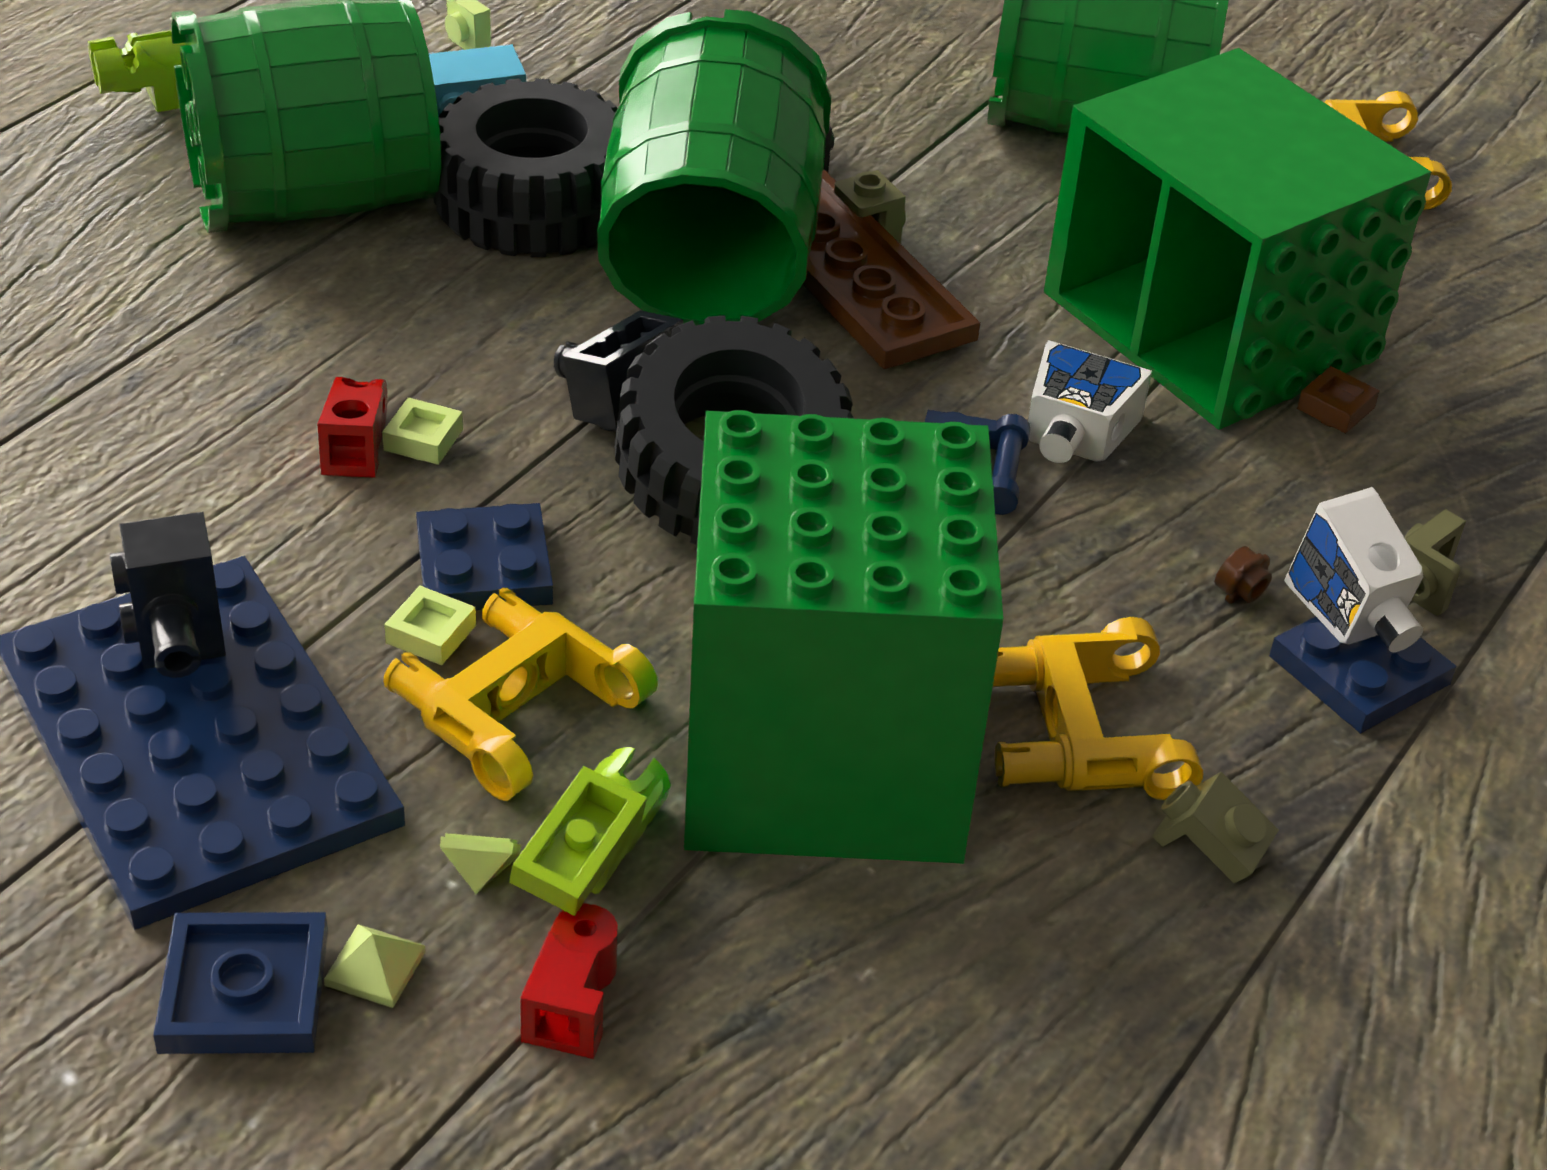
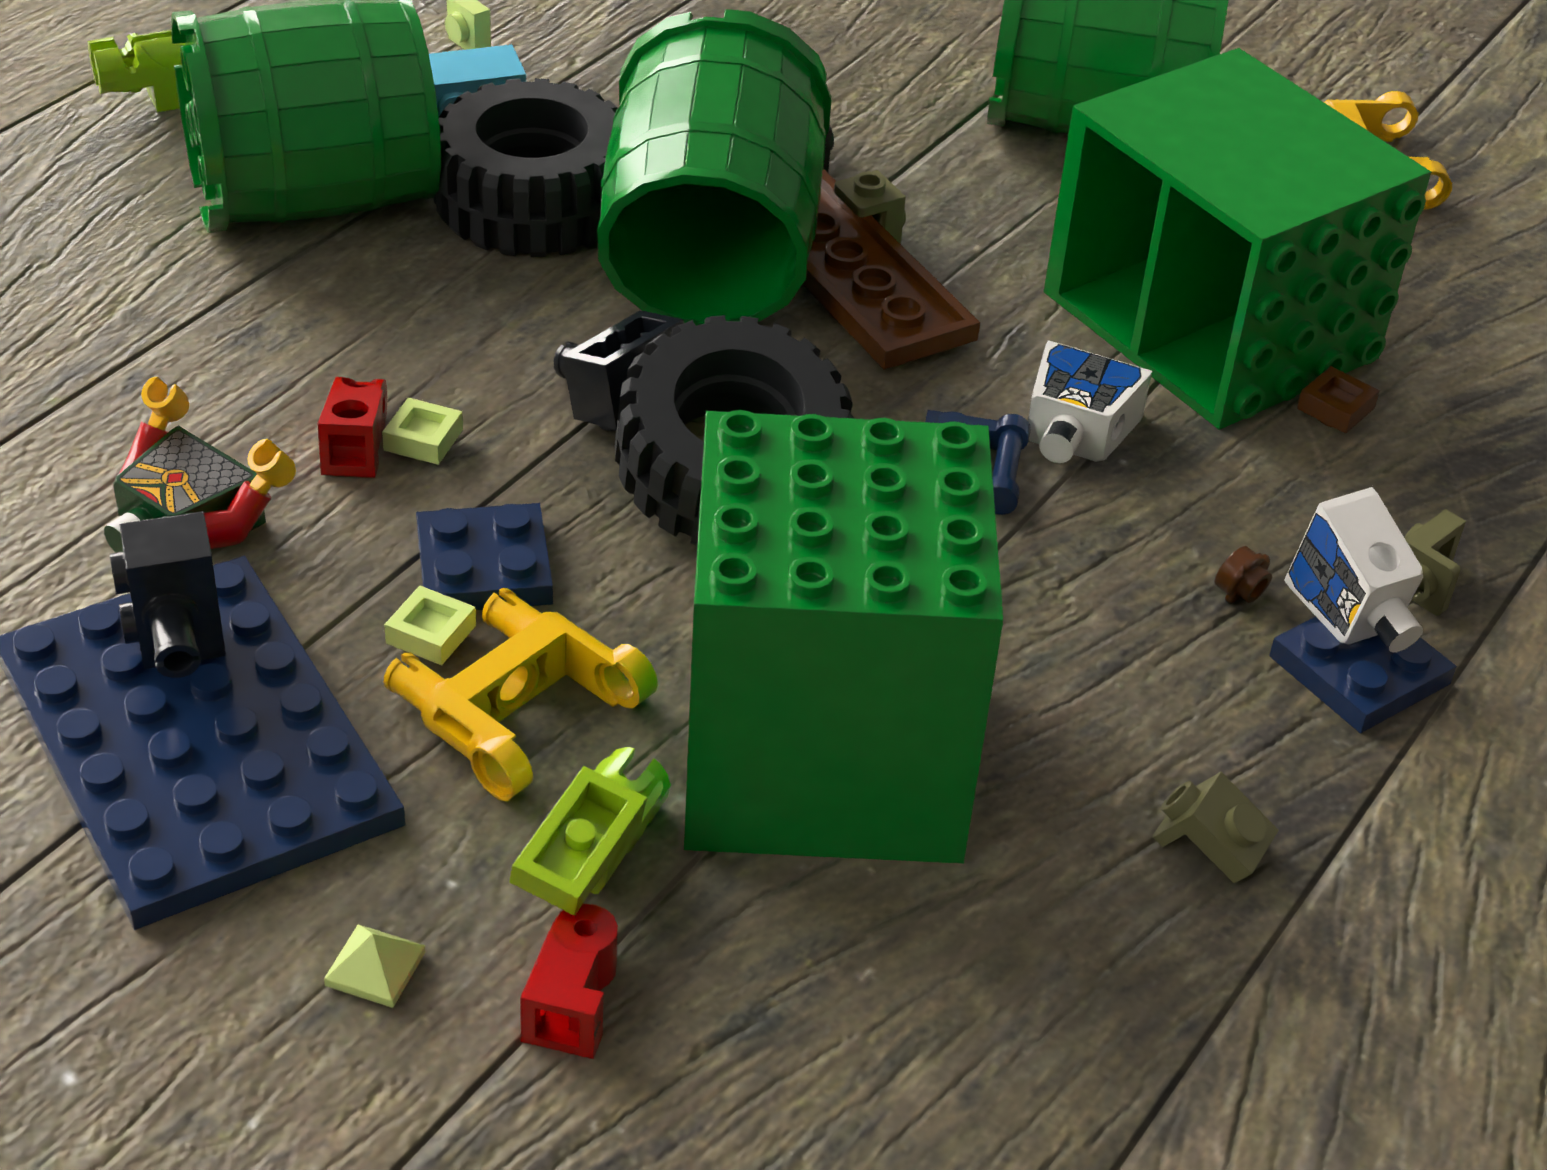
dark blue plate [153,912,328,1054] -> none
yellowish green slope [440,833,521,894] -> none
yellow connector [993,617,1203,800] -> none
none -> torso [104,377,296,553]

